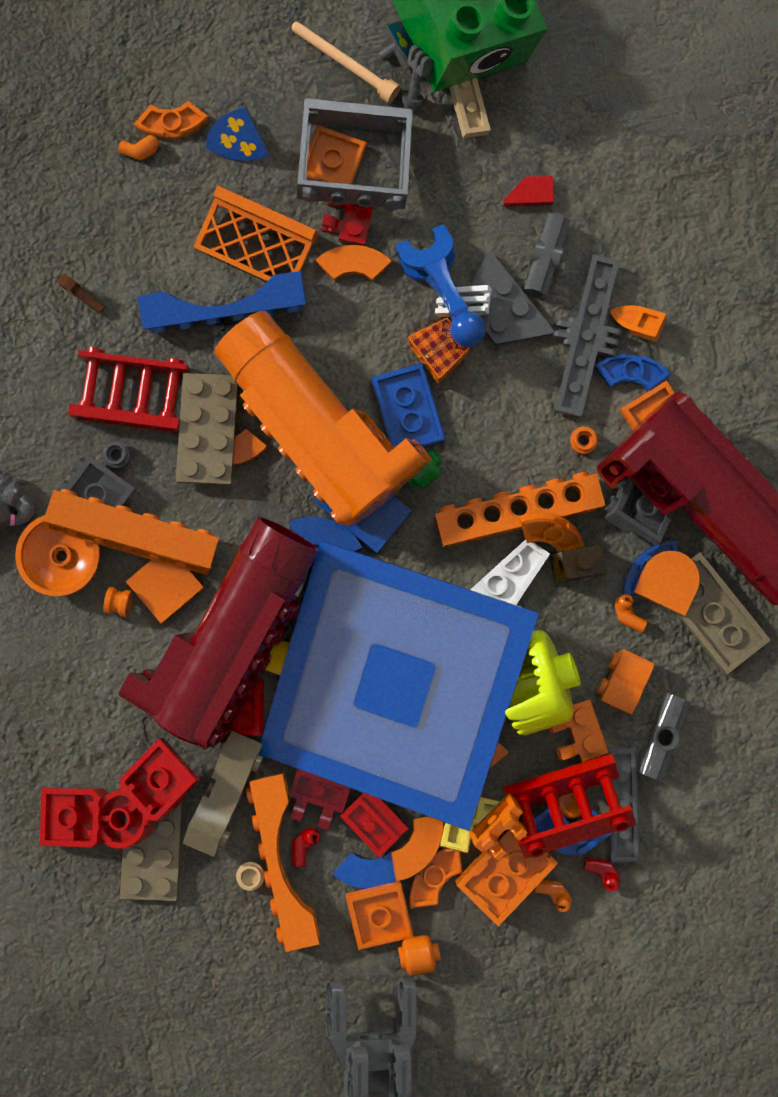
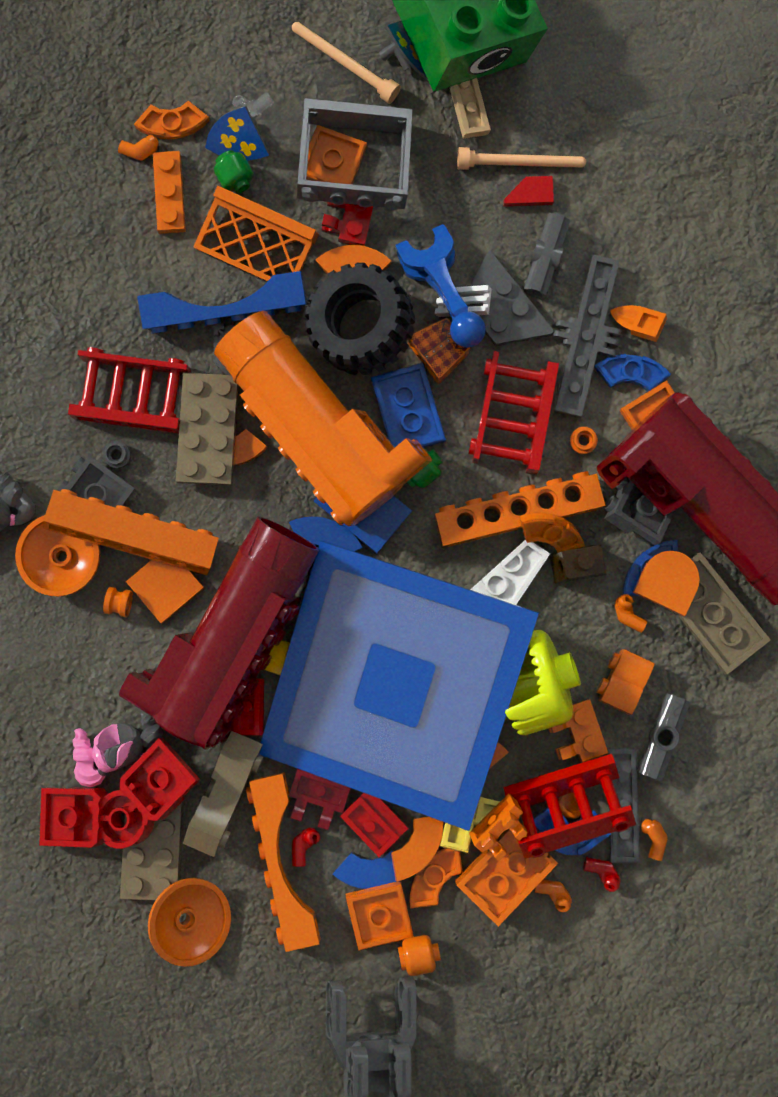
reddish brown bar [57,273,105,314] -> none
tan plate [236,861,265,891] -> none
dark grey hinge [402,45,433,111] -> none
none -> hair [73,710,164,787]
none -> orange dish [148,878,231,967]
none -> orange plate [153,151,186,234]
none -> green head [214,150,254,193]
none -> clear arm [232,92,274,117]
none -> black tyre [304,263,415,375]
none -> light nougat piece [457,147,586,170]
none -> red fence [468,351,559,475]
none -> orange arm [641,819,668,861]

